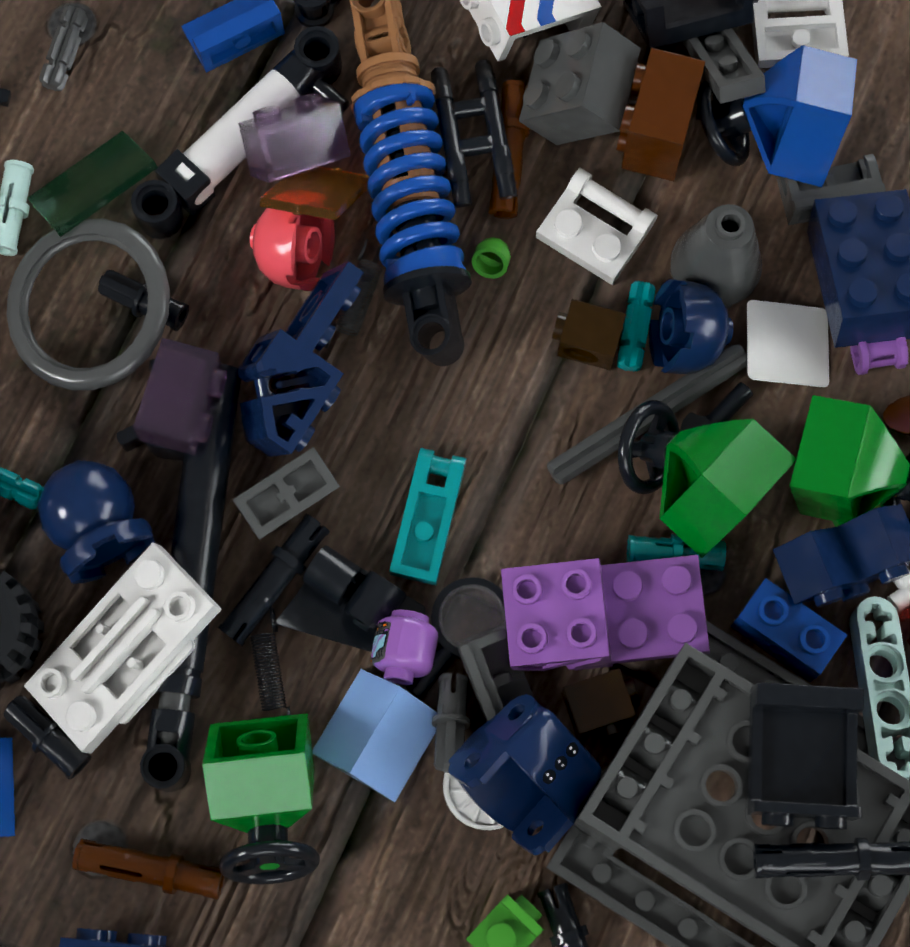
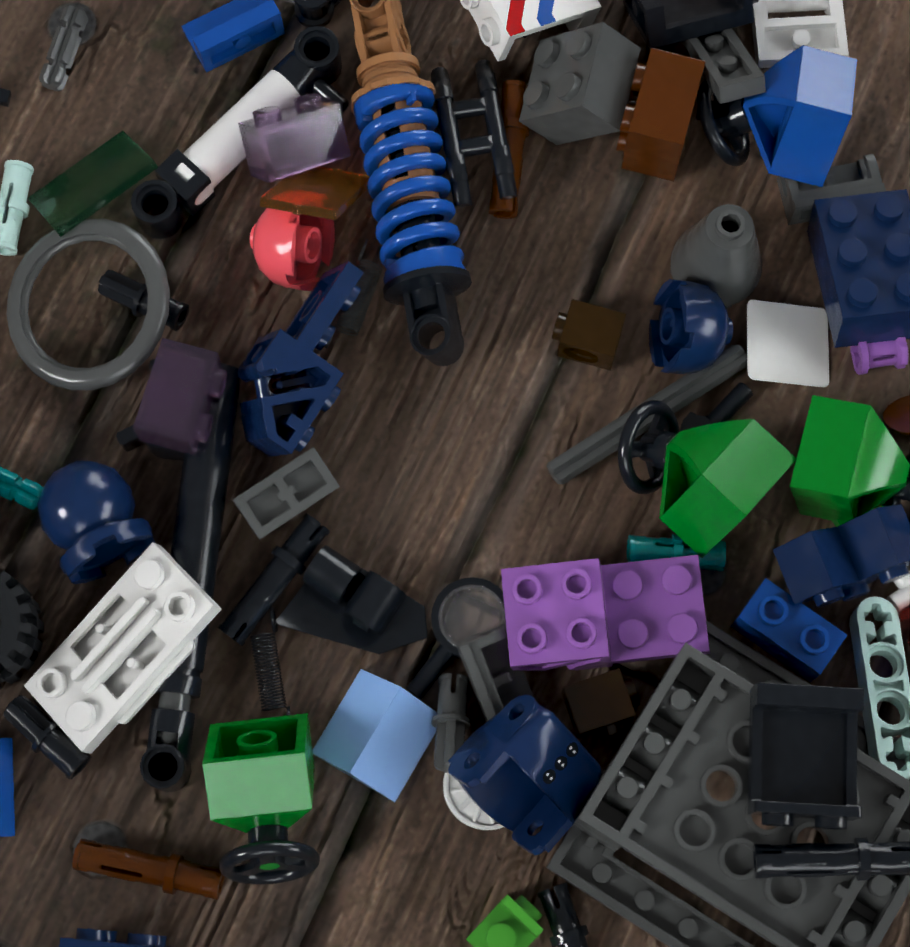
medium lavender head [371,609,438,685] -> none
teal plate [389,448,467,586] -> none
bright green hinge [472,237,511,278] -> none
white plate [536,168,658,285] -> none
teal axle [617,281,656,372] -> none

